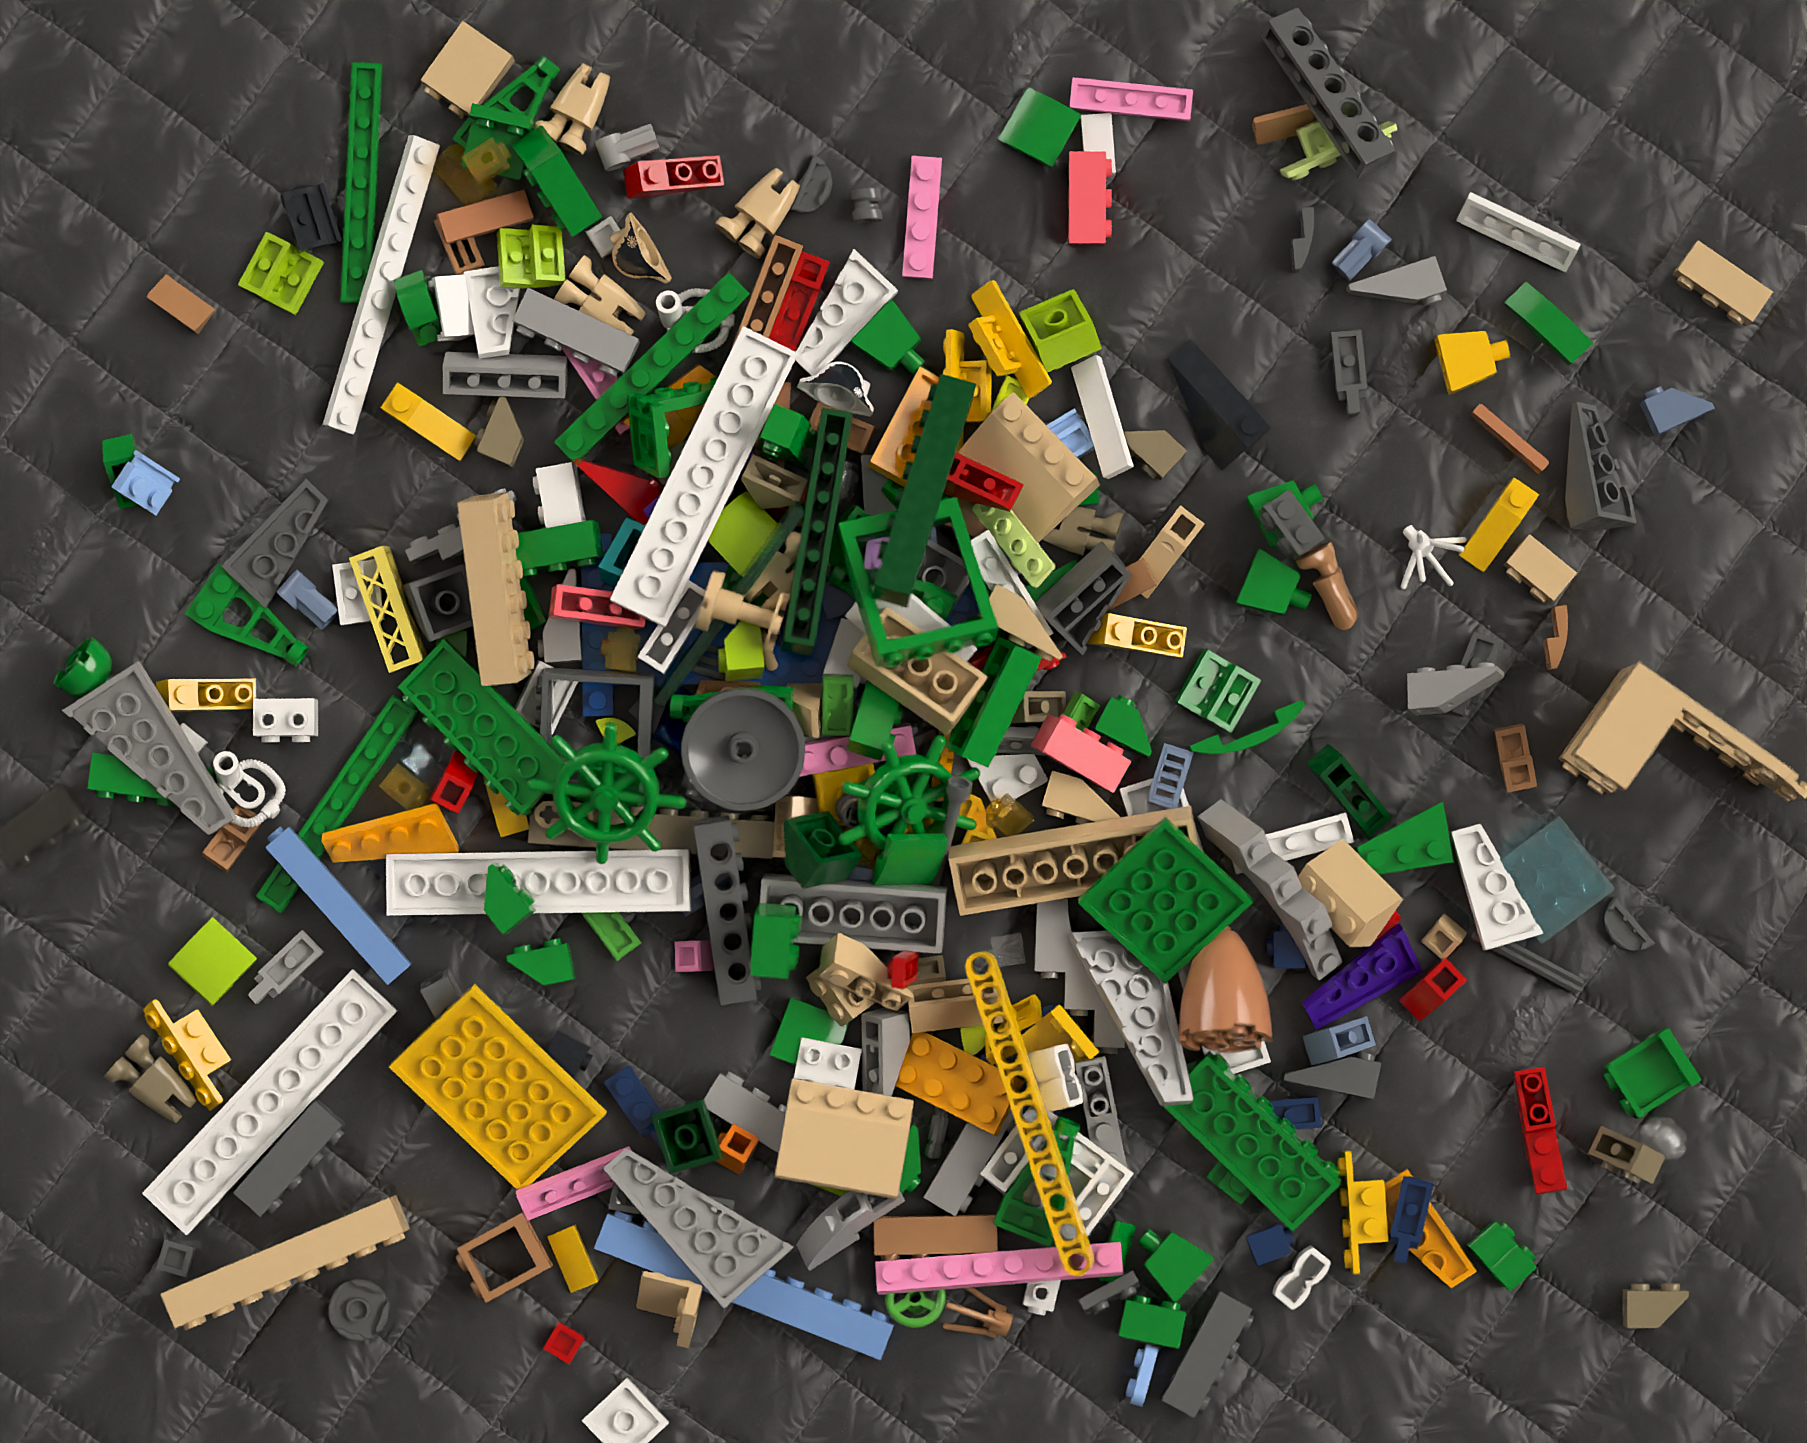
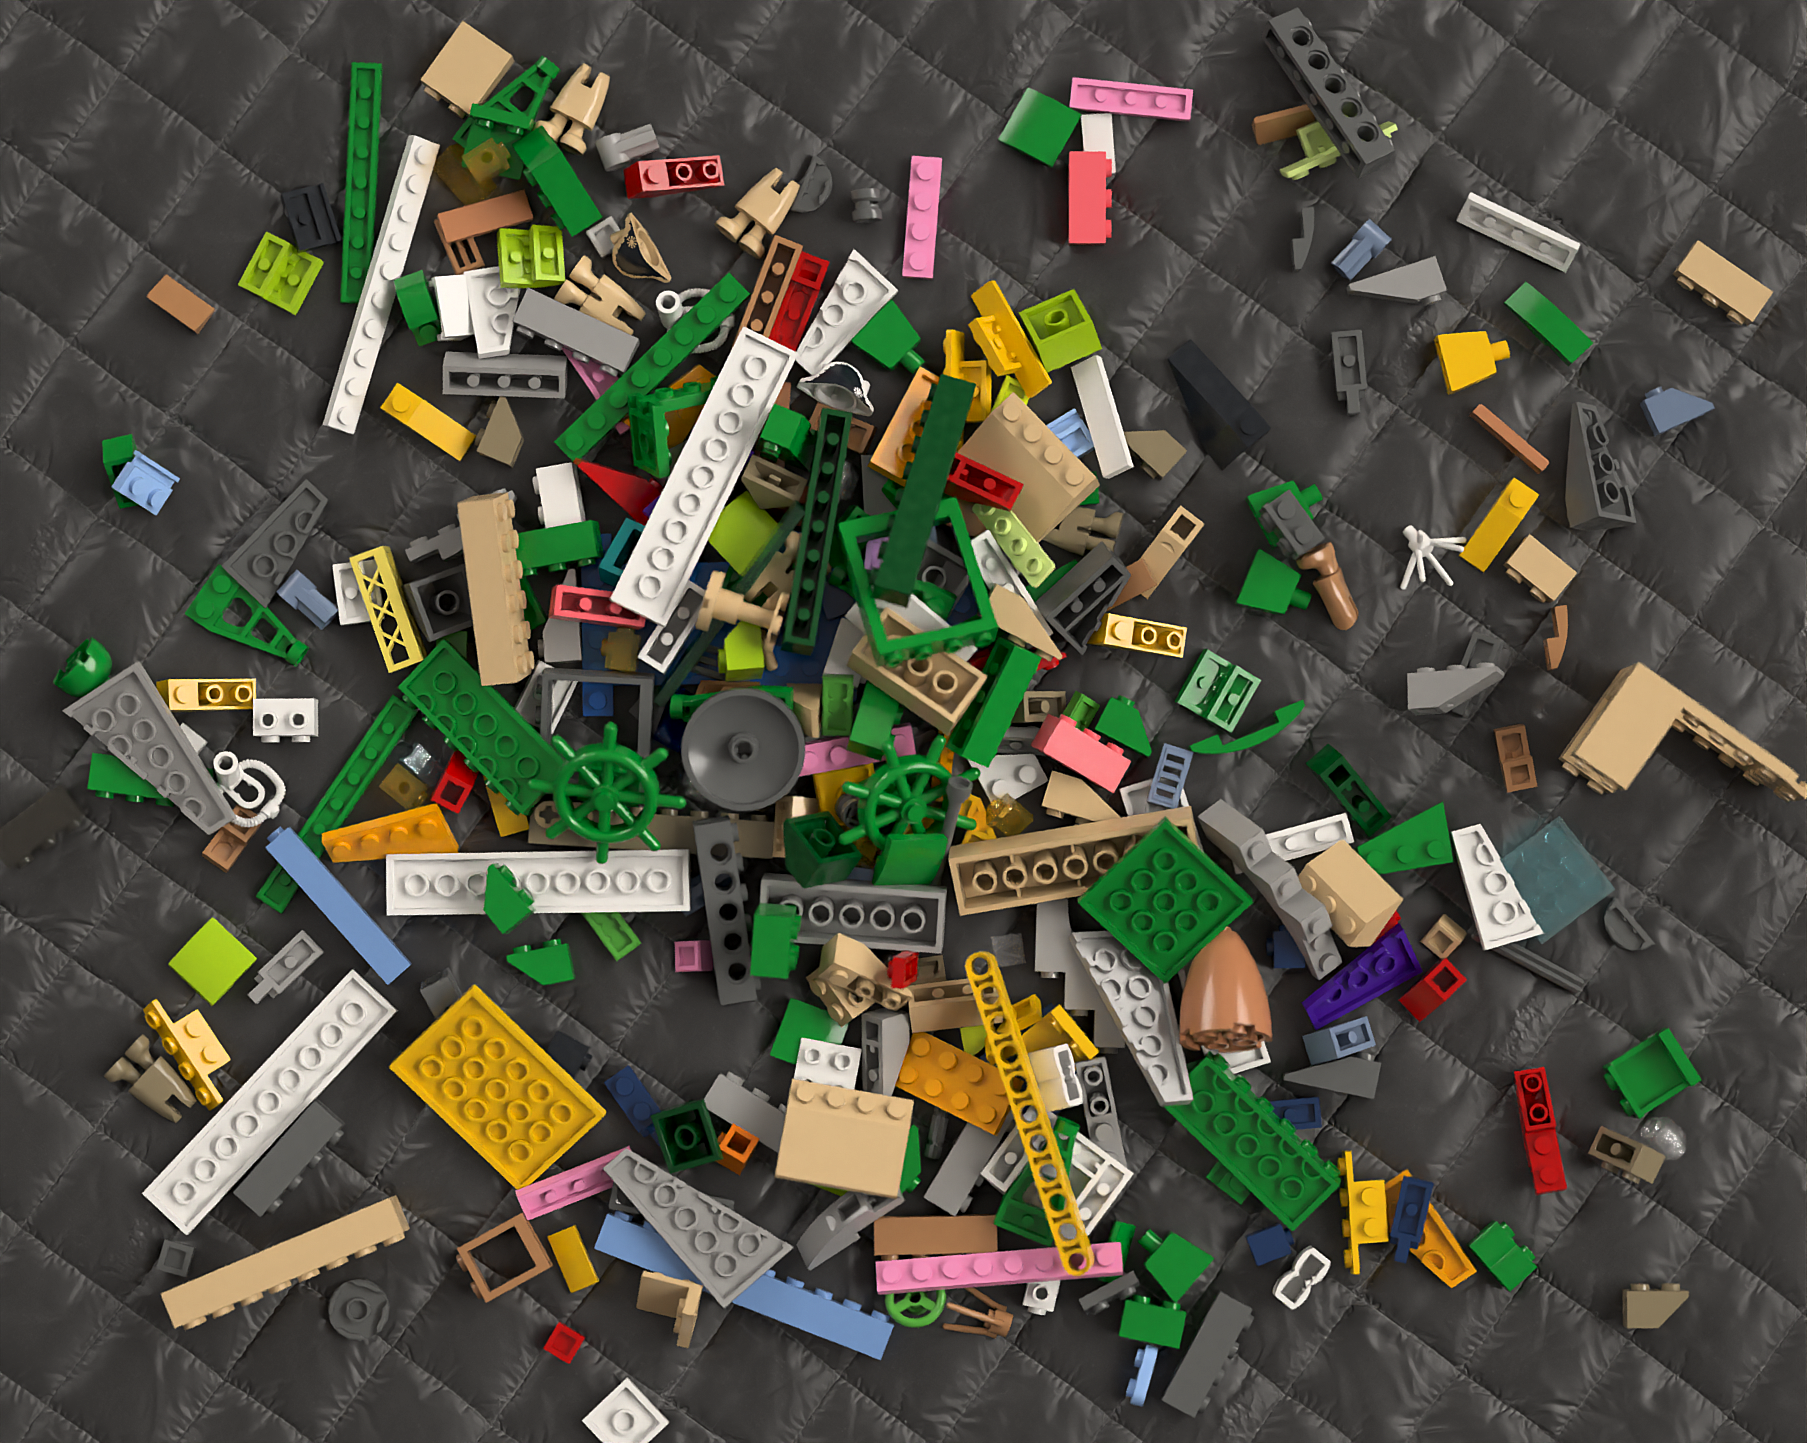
neon yellow tile [595,718,636,745] -> none

